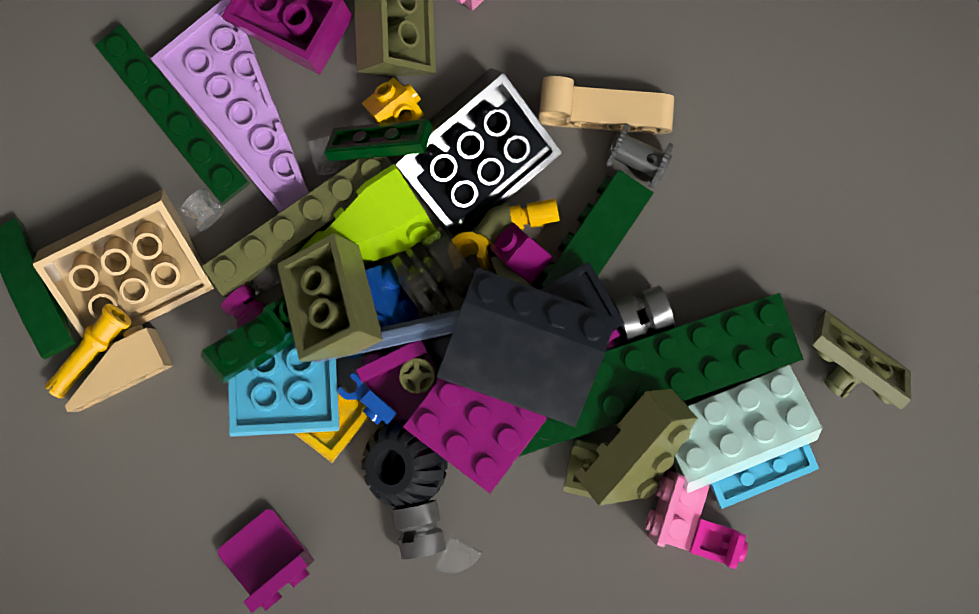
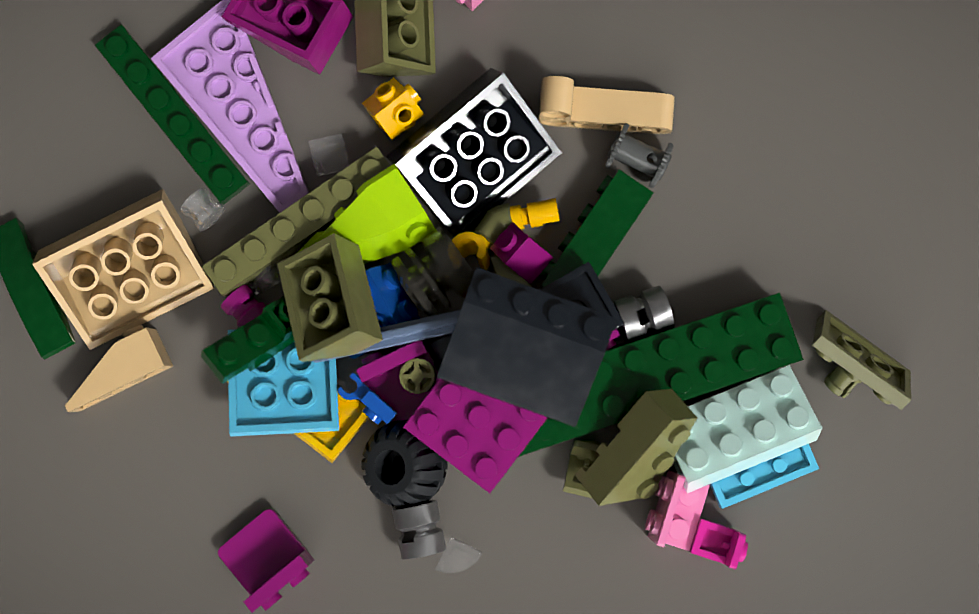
yellow pin [45,304,132,398] -> none
dark green tile [324,119,433,161] -> none

